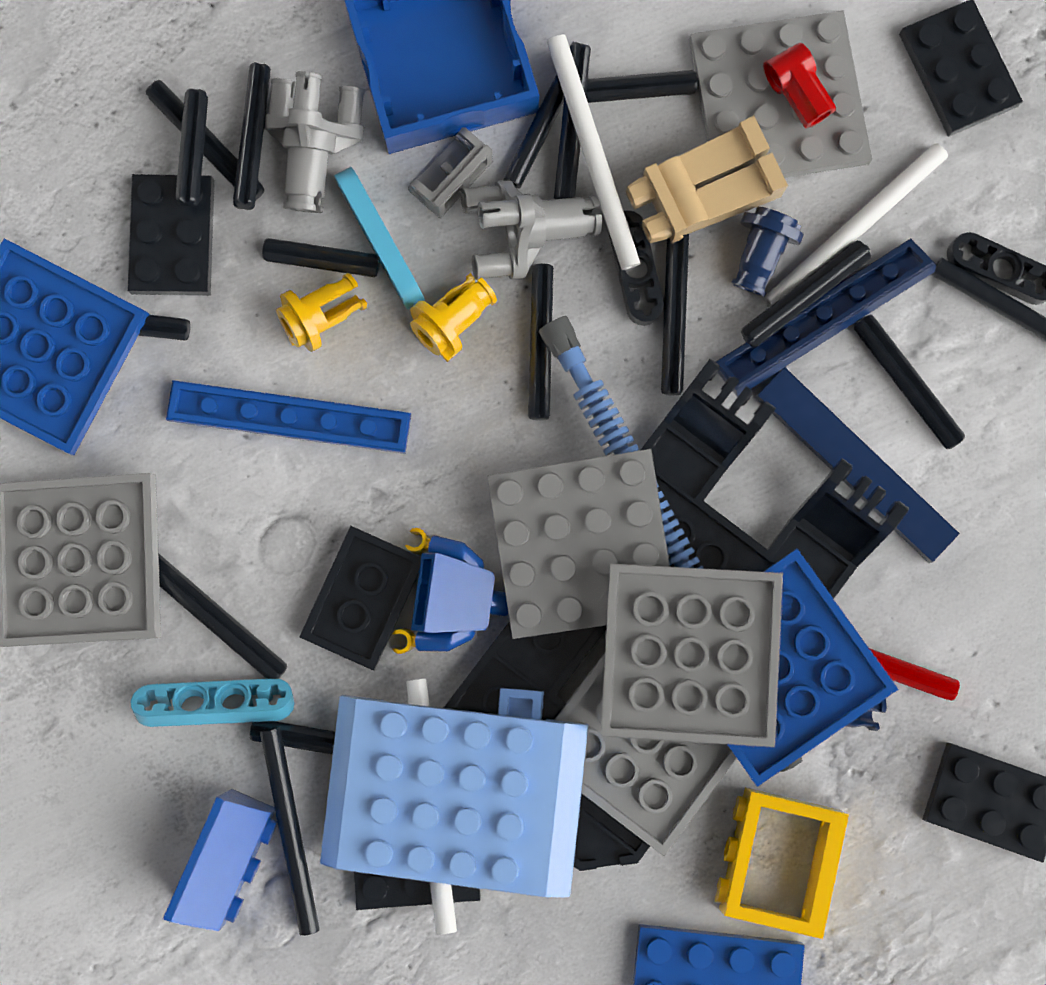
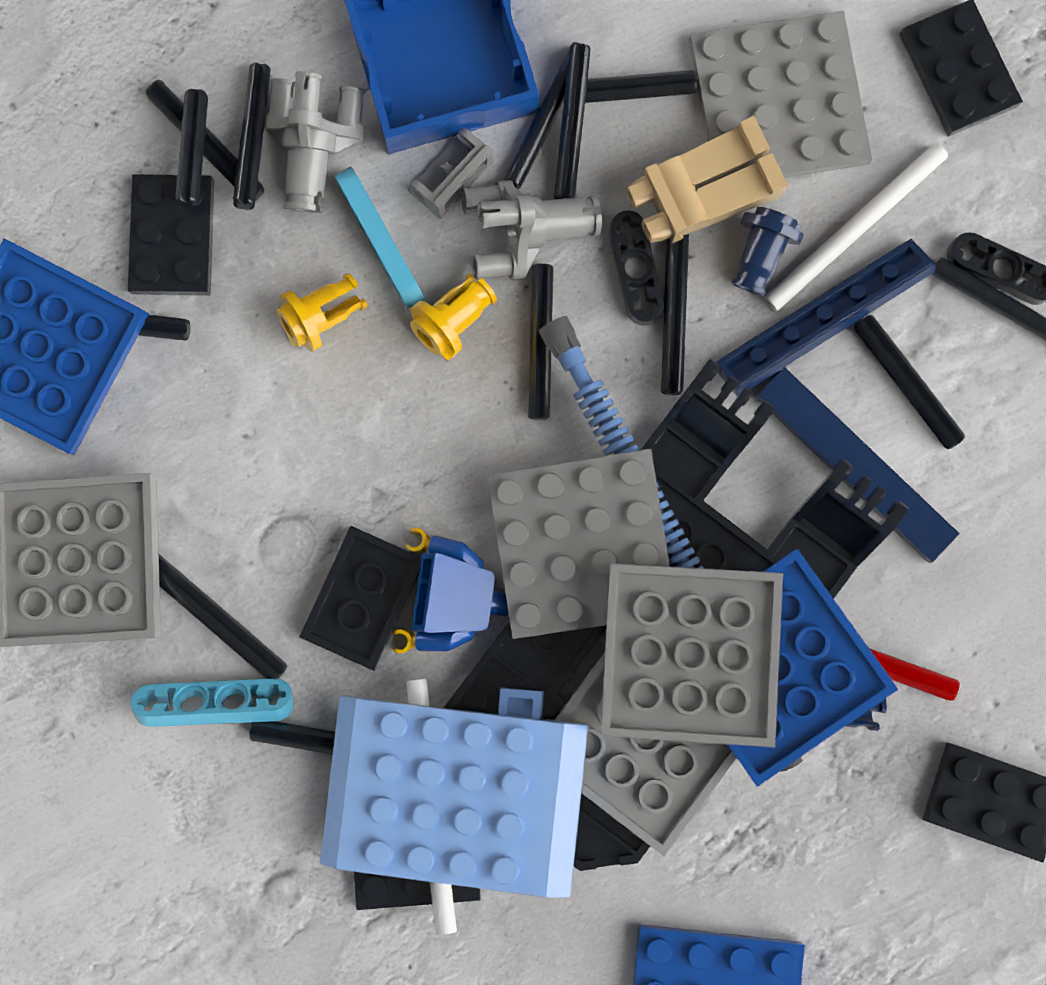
slope [163,789,278,931] -> none
blue tile [166,380,411,454] -> none
black piece [260,727,320,936] -> none
black axle [262,238,380,277] -> none
white piece [547,34,641,270] -> none
yellow window [715,787,849,939] -> none
black axle [741,240,871,348] -> none
red piece [763,42,837,129] -> none

